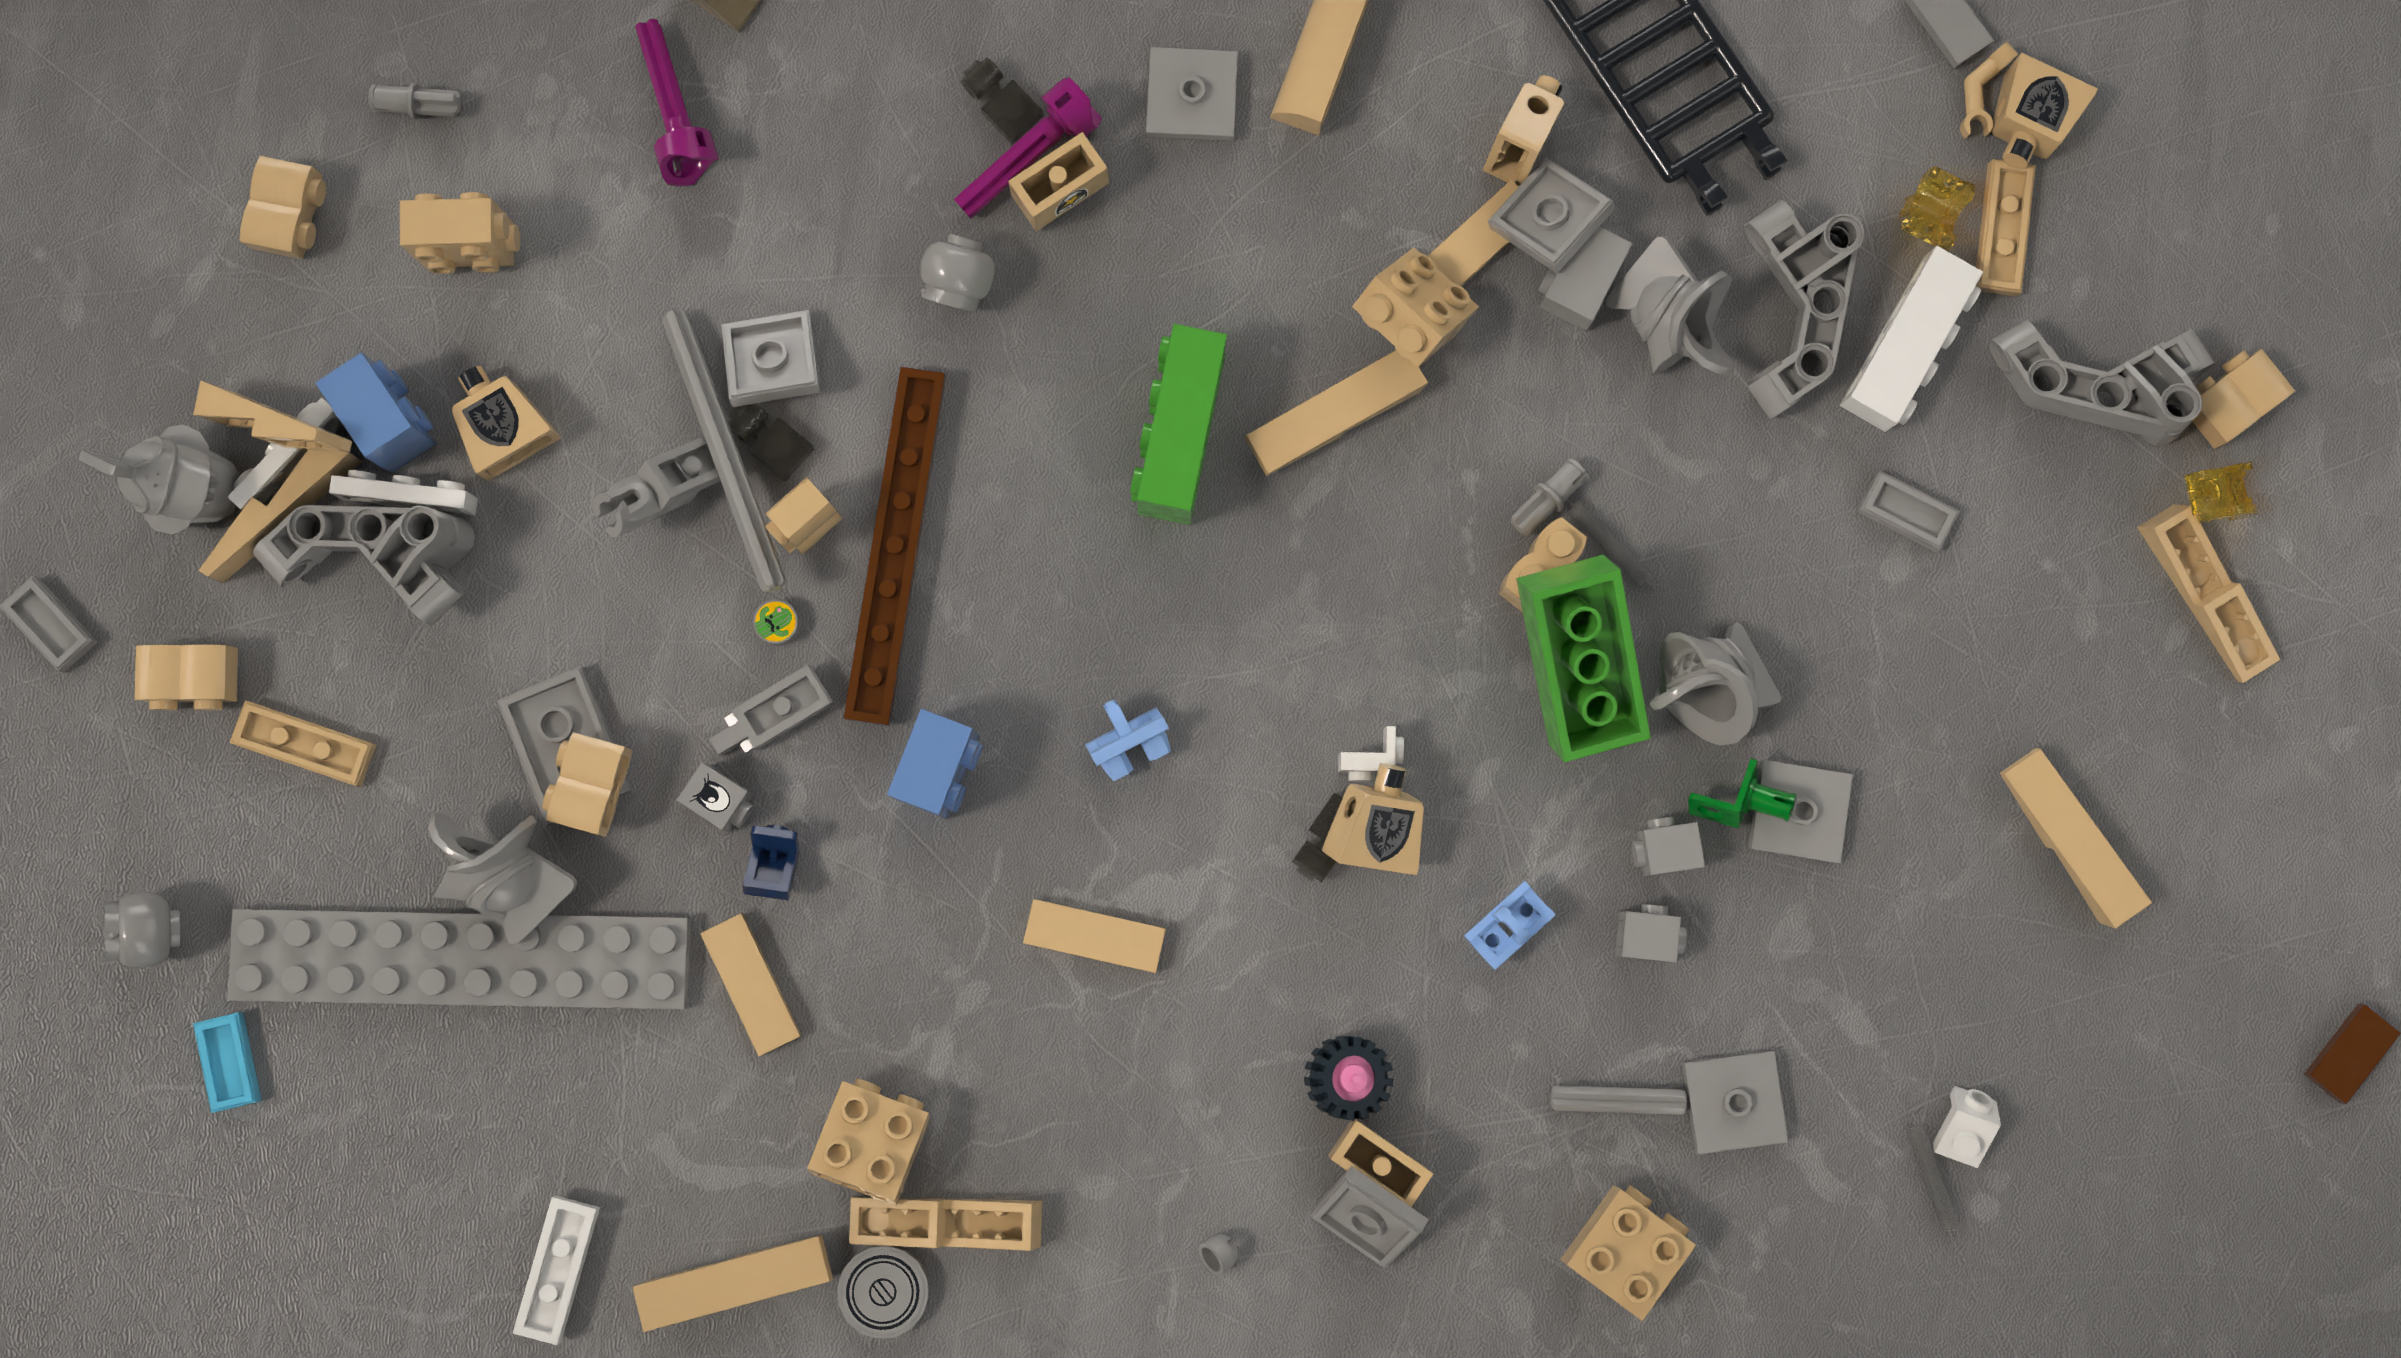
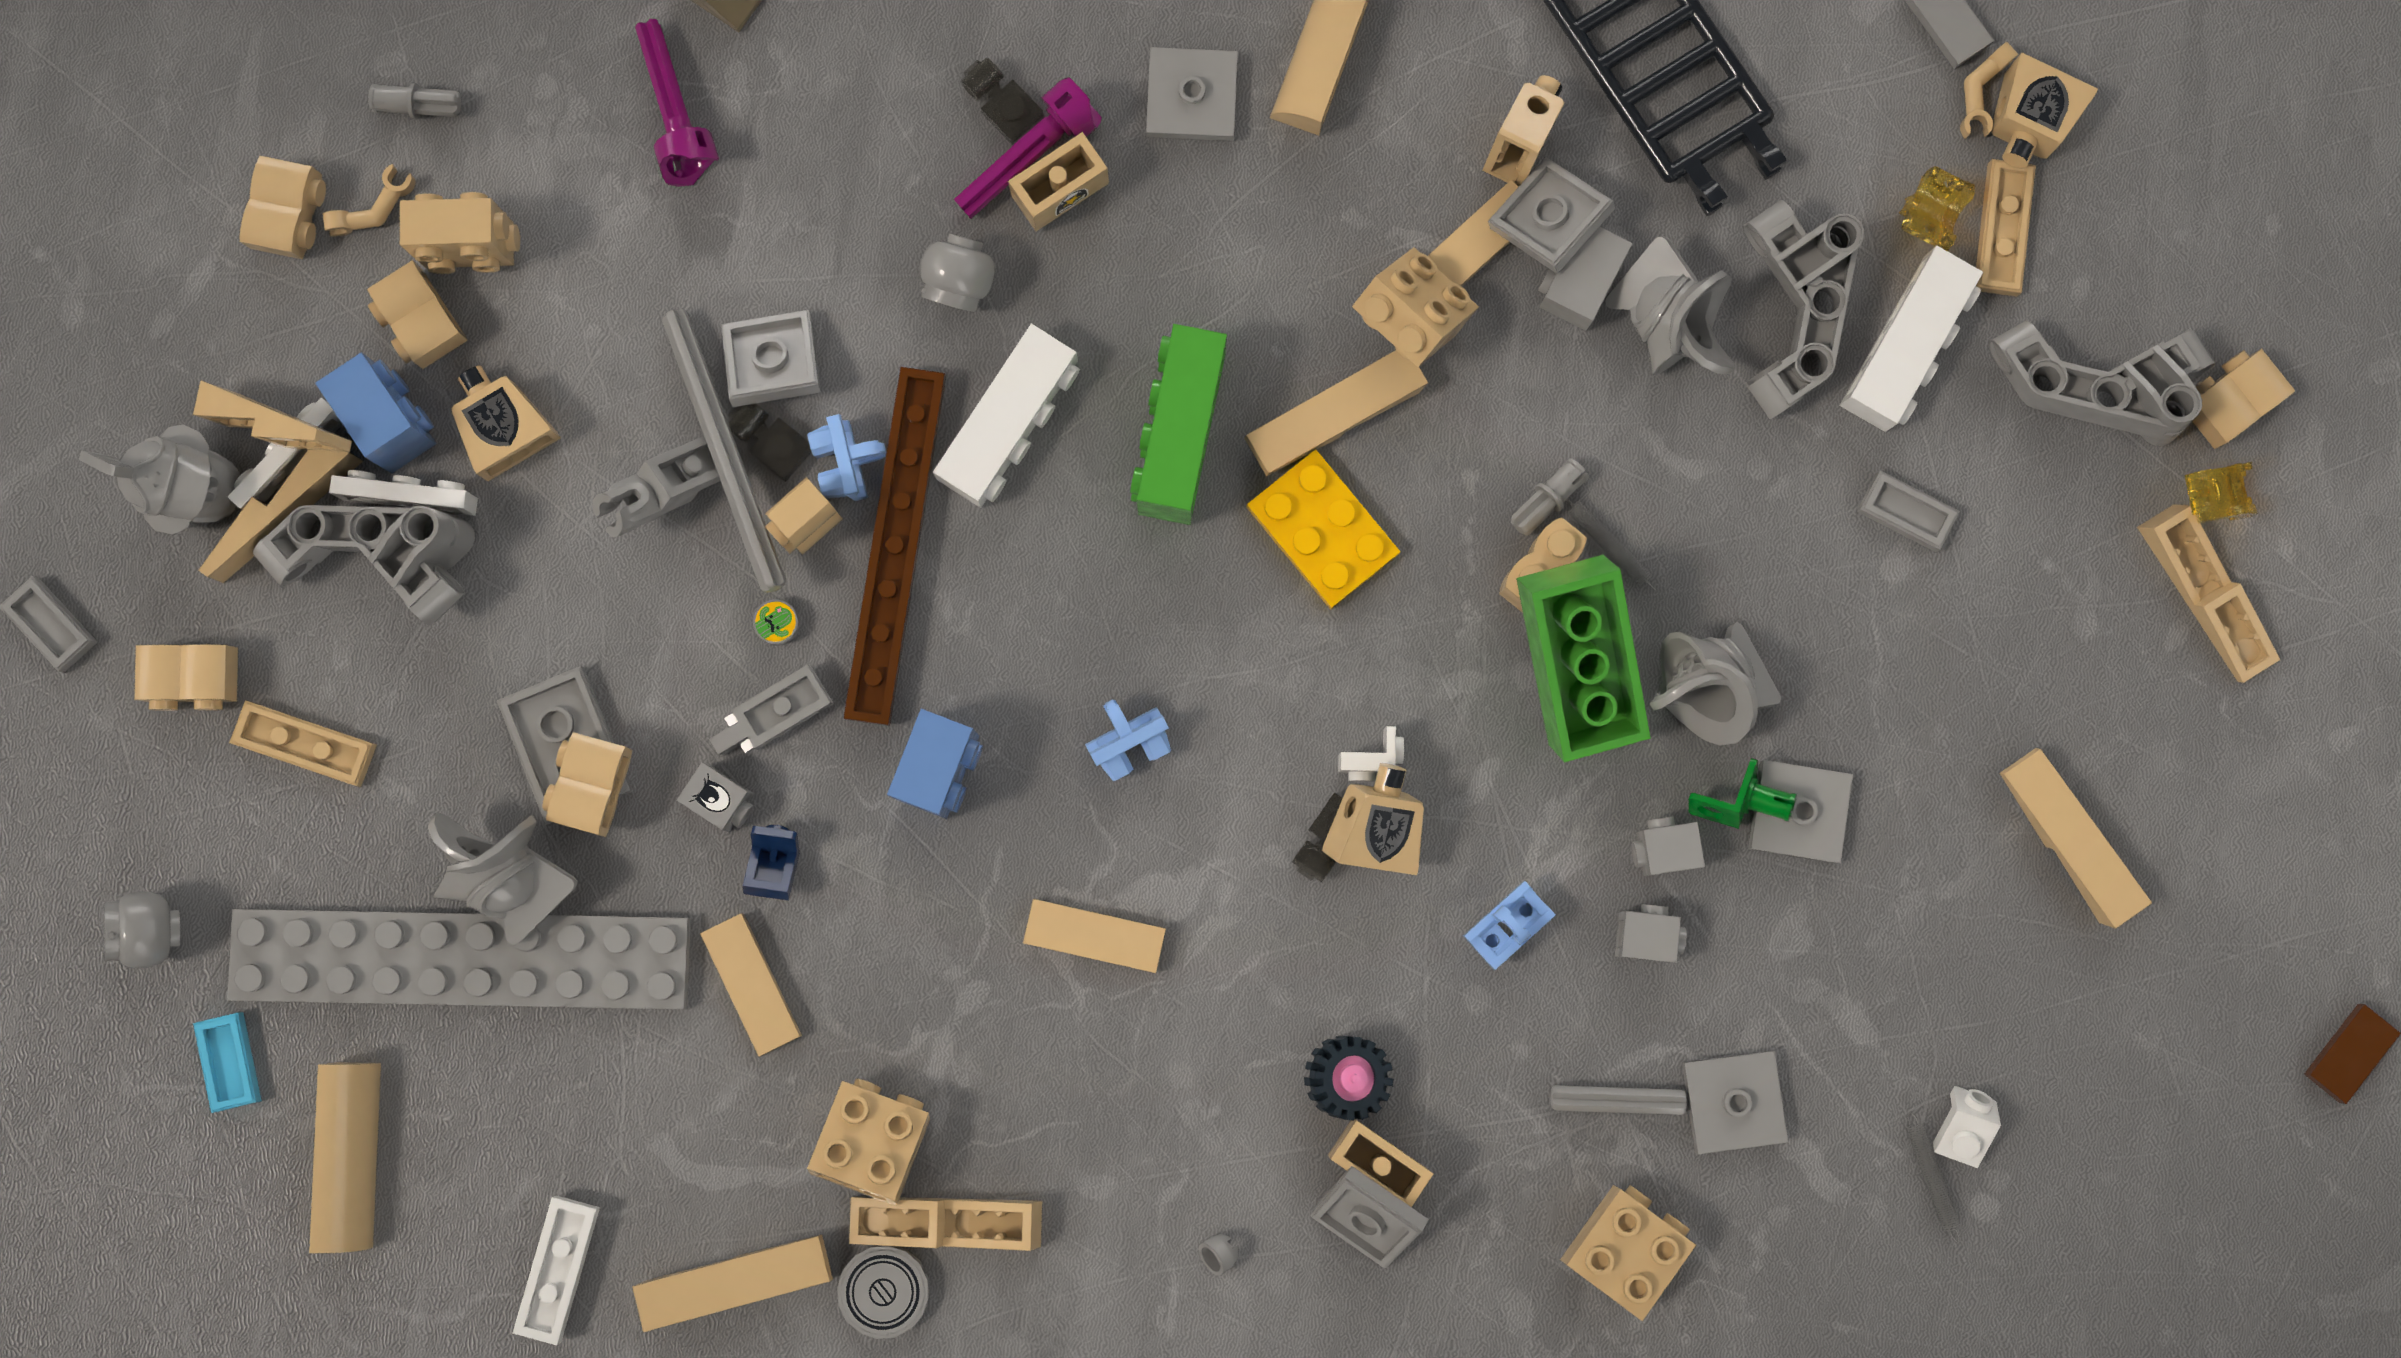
none -> tan brick [309,1062,381,1253]
none -> tan arm [322,164,415,236]
none -> tan brick [367,260,468,369]
none -> light blue hips [807,414,887,501]
none -> white brick [933,323,1080,508]
none -> yellow plate [1246,449,1401,610]

